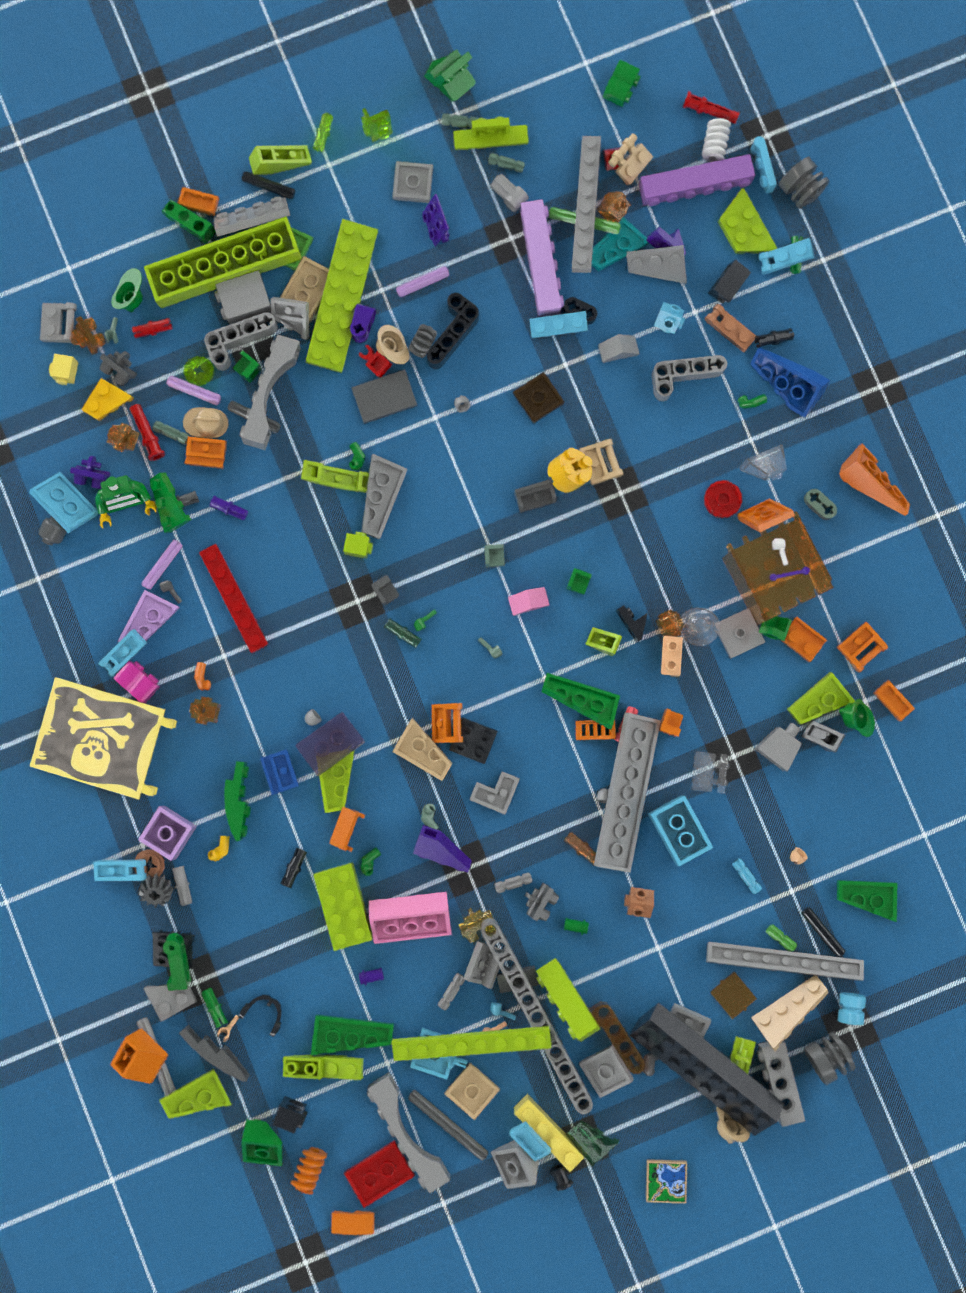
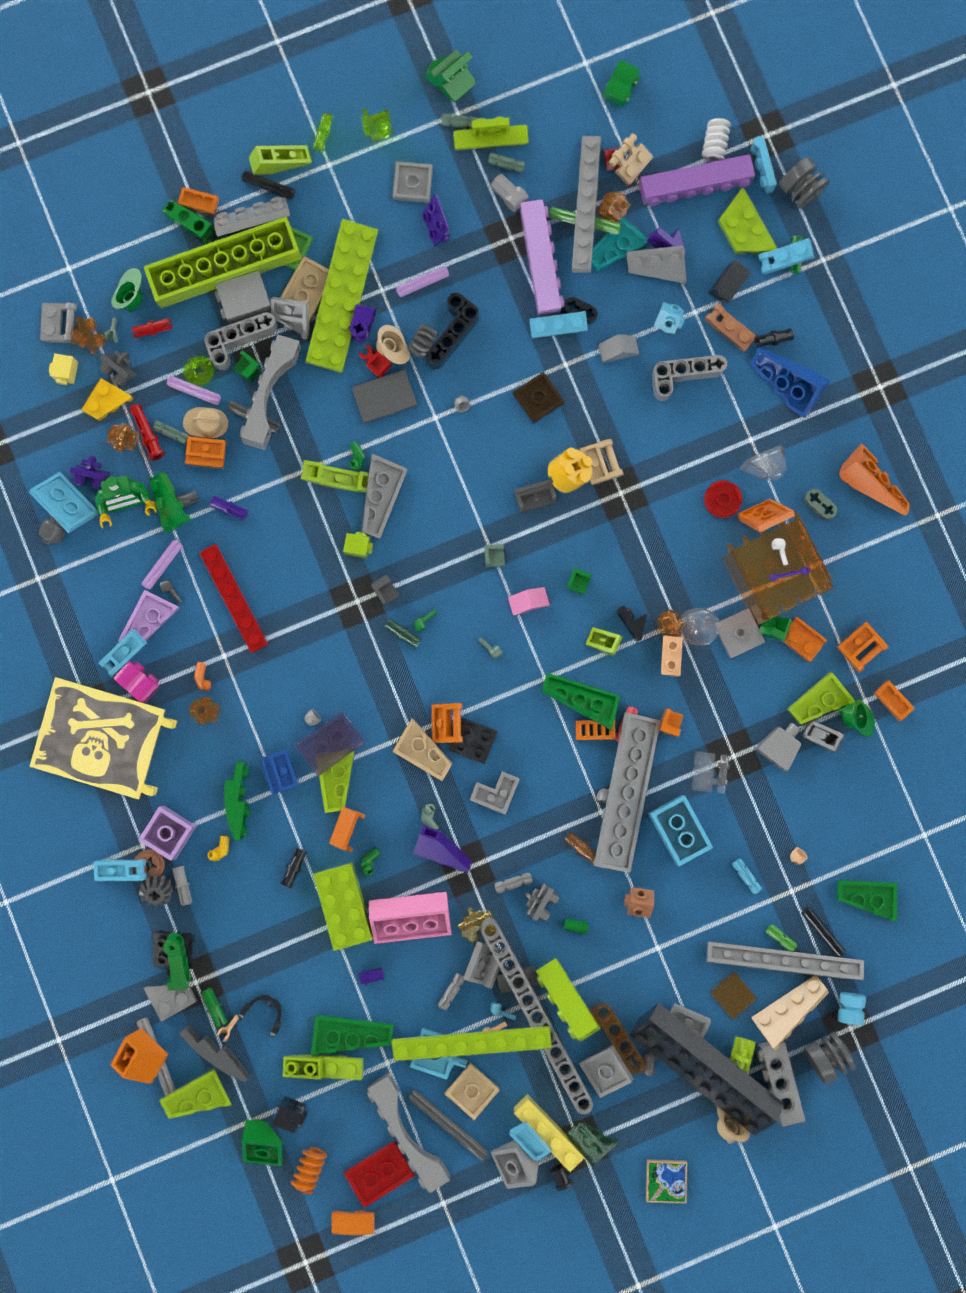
red pin [682,91,740,124] -> none
green arm [738,394,767,409] -> none

